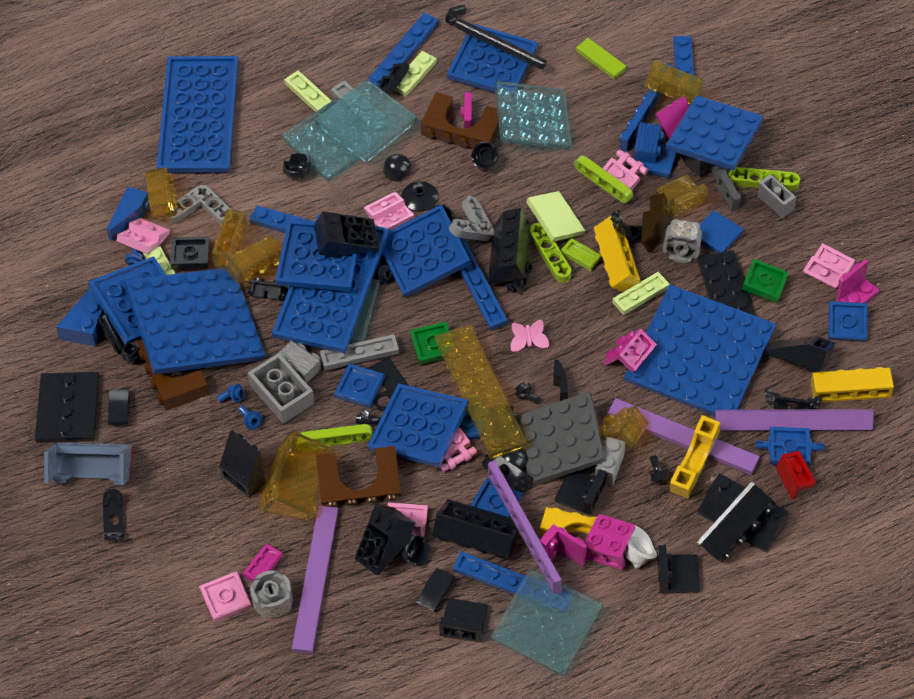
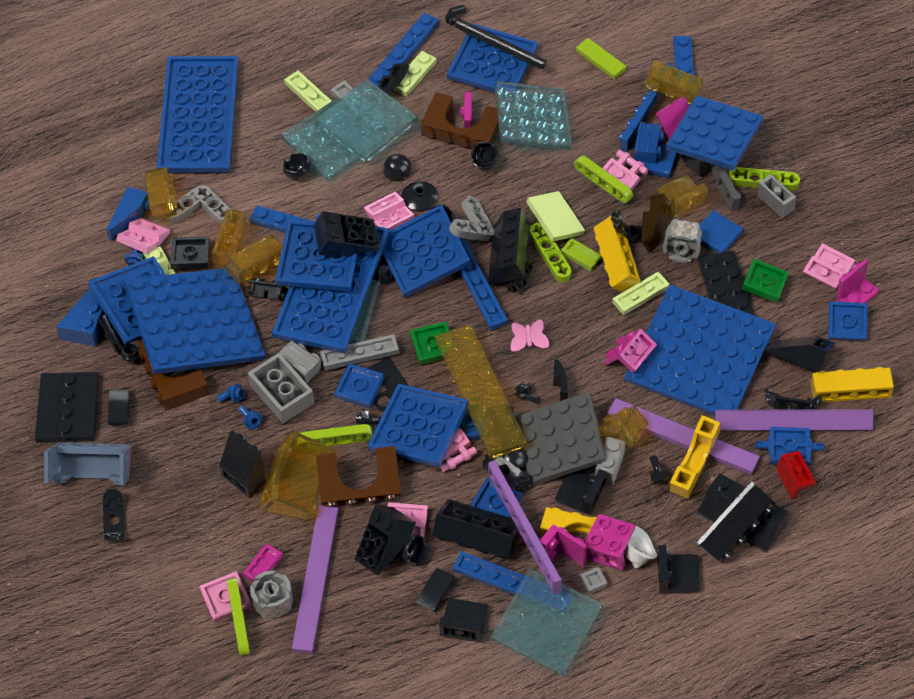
none -> lime beam [227,578,250,656]
none -> light grey plate [580,567,608,594]

